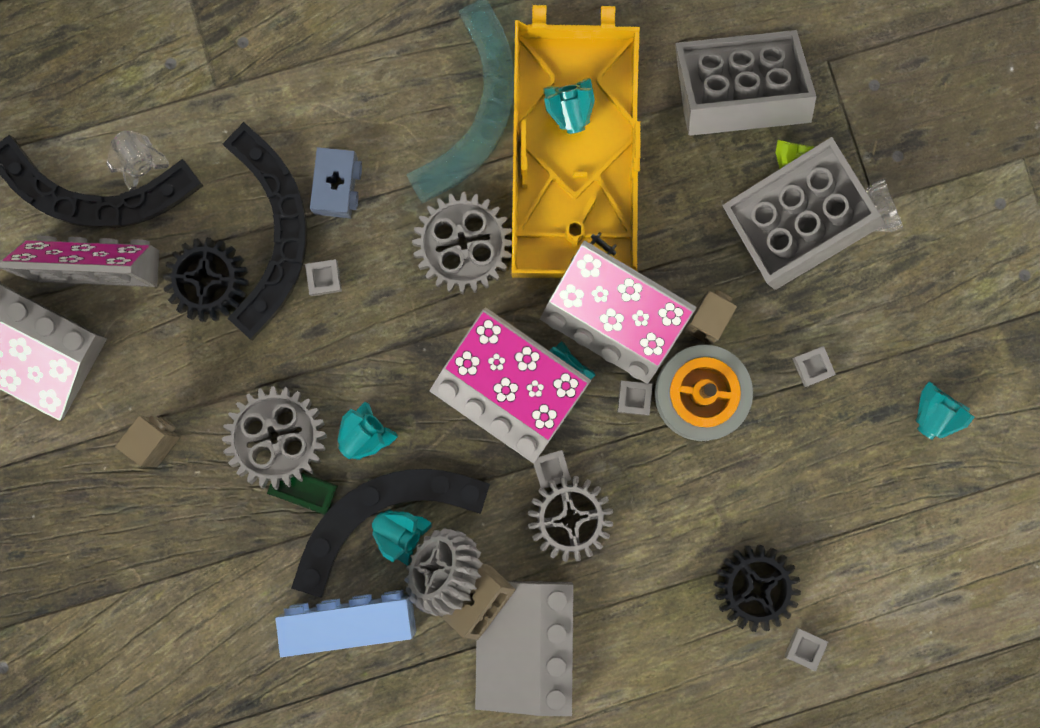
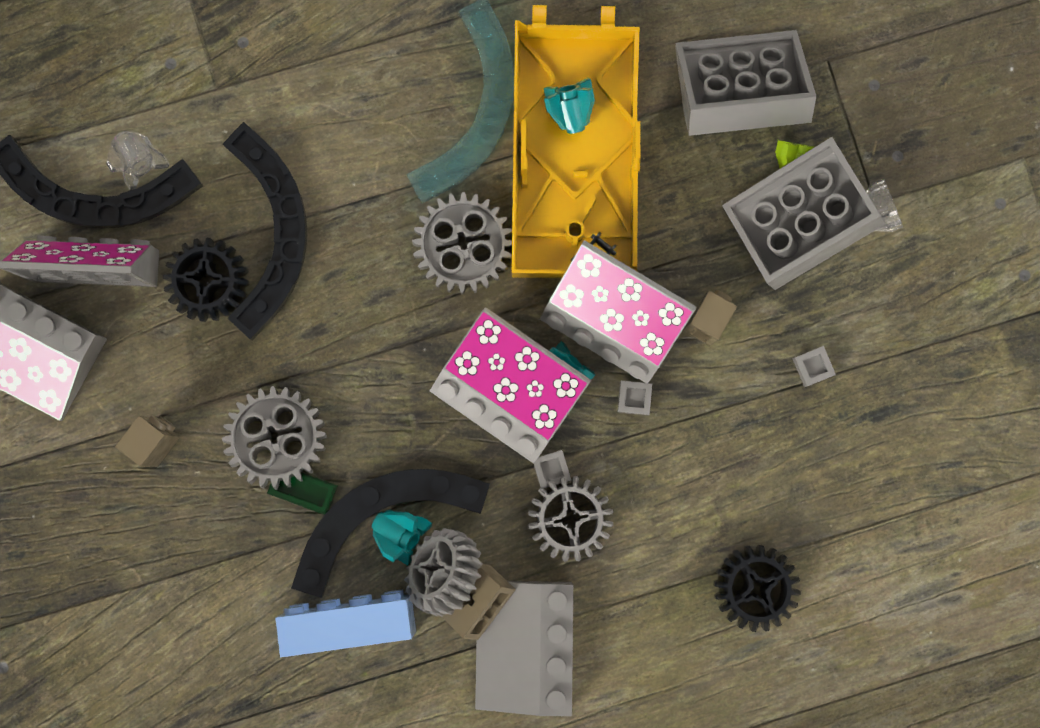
light grey plate [305,259,342,296] -> none
sand blue brick [310,147,362,219] -> none
teal brick [337,402,398,460] -> none
wheel [655,345,753,441] -> none
light grey plate [784,627,828,671] -> none
teal brick [915,381,975,440] -> none

